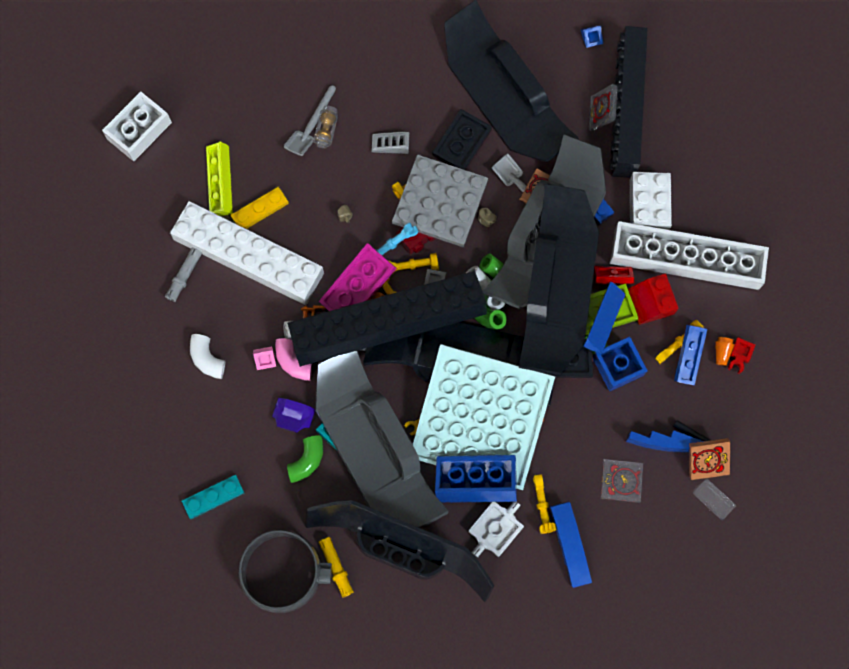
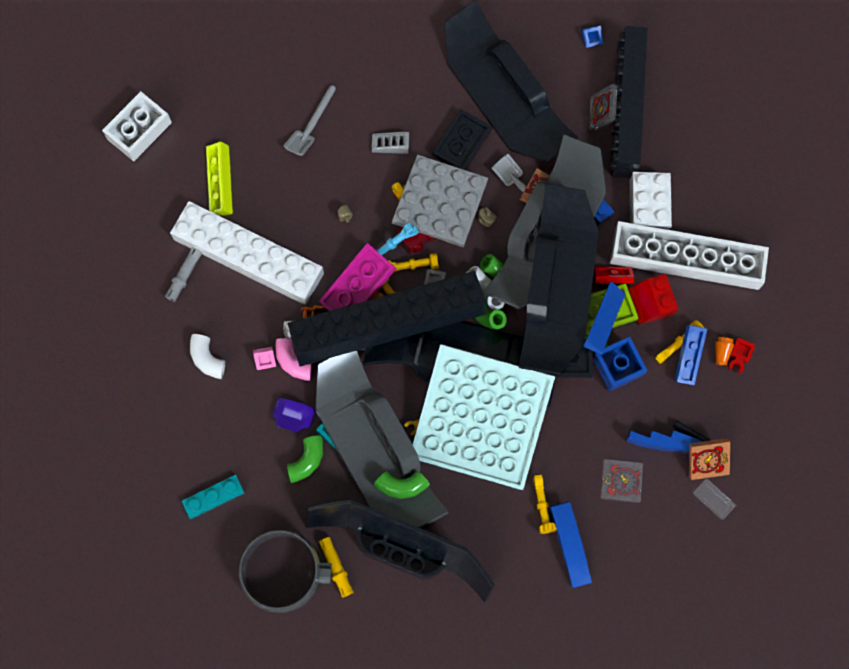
yellow plate [231,187,289,229] -> none
clear piece [313,106,338,149] -> none
blue slope [435,455,517,502] -> none
white plate [468,502,524,558] -> none
none -> bright green cylinder [374,471,430,499]

